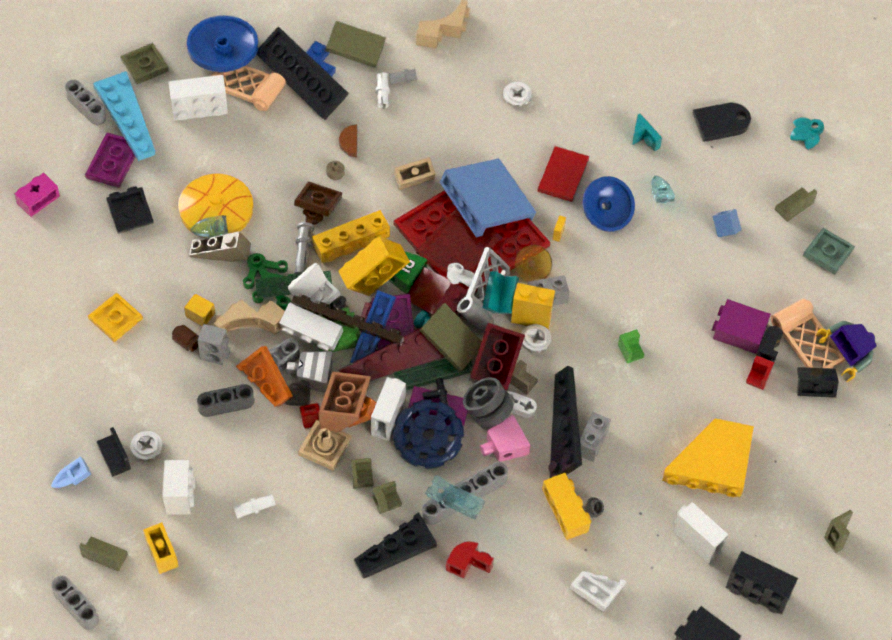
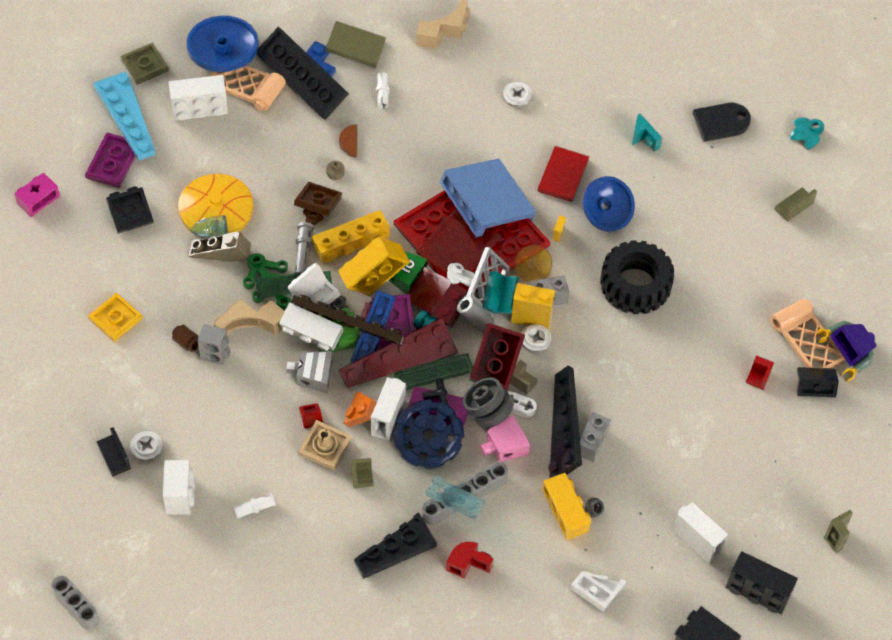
light blue plate [51,456,92,488] -> none
light grey beam [65,80,106,125] -> none
olive panel [79,536,128,572] -> none
yellow brick [143,522,179,574] -> none
yellow panel [184,294,215,327] -> none
dark grey beam [197,384,255,417] -> none
orange wing [236,346,293,407] -> none
light grey piece [269,338,300,373] -> none
clear smoke slope [286,382,310,406] -> none
nougat slope [319,372,371,432] -> none
olive panel [372,481,402,514] -> none
light grey pin [389,69,417,85] -> none
tan brick [394,157,436,190] -> none
olive tile [419,303,481,372] -> none
bright green panel [618,329,644,363] -> none
clear light blue plate [651,176,675,203] -> none
yellow slope [662,418,754,497] -> none
magenta brick [711,299,771,354] -> none
medium blue panel [712,209,741,237] -> none
black leg [756,326,783,363] -> none
sand green plate [803,228,855,275] -> none
none -> black tyre [600,240,674,314]

